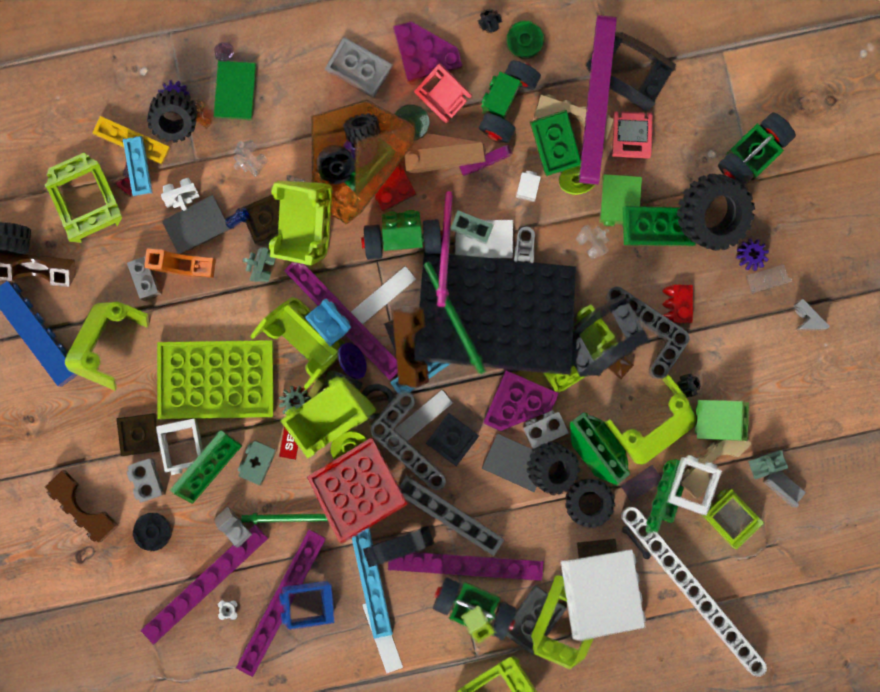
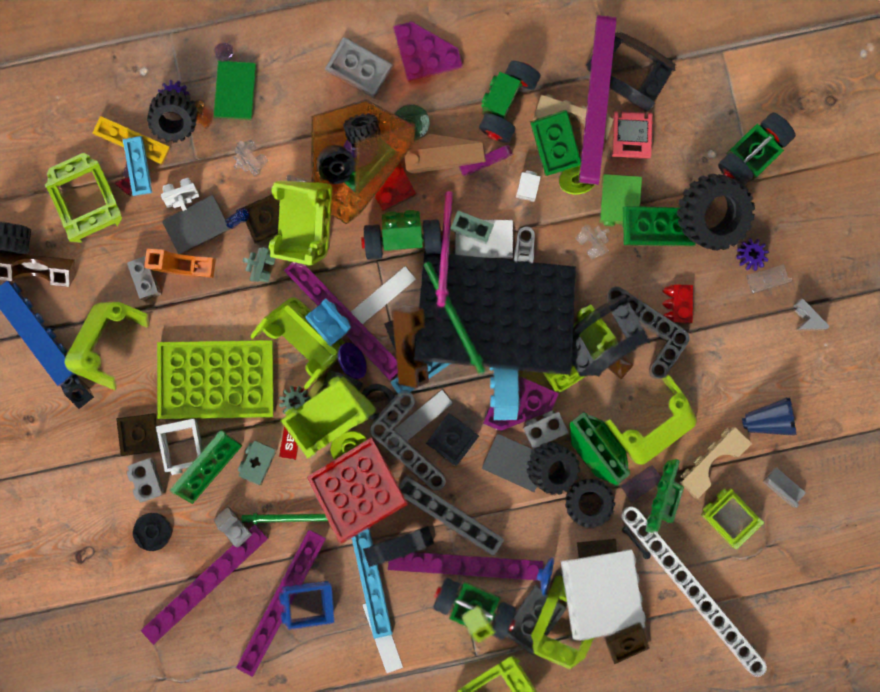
reddish brown arch [45,470,119,542] -> none
white plate [218,600,237,620] -> none
coral container [414,64,473,123] -> none
black gear [477,9,503,33] -> none
green tile [506,21,544,59] -> none
white window [668,455,721,515] -> none
black gear [677,373,701,398] -> none
bright green panel [695,400,749,441] -> none
sand green hips [748,450,788,479] -> none
none -> black brick [61,374,94,409]
none -> medium azure wedge [490,368,519,420]
none -> blue dish [537,558,554,596]
none -> dark brown tile [604,622,649,664]
none -> dark blue cone [742,397,797,436]

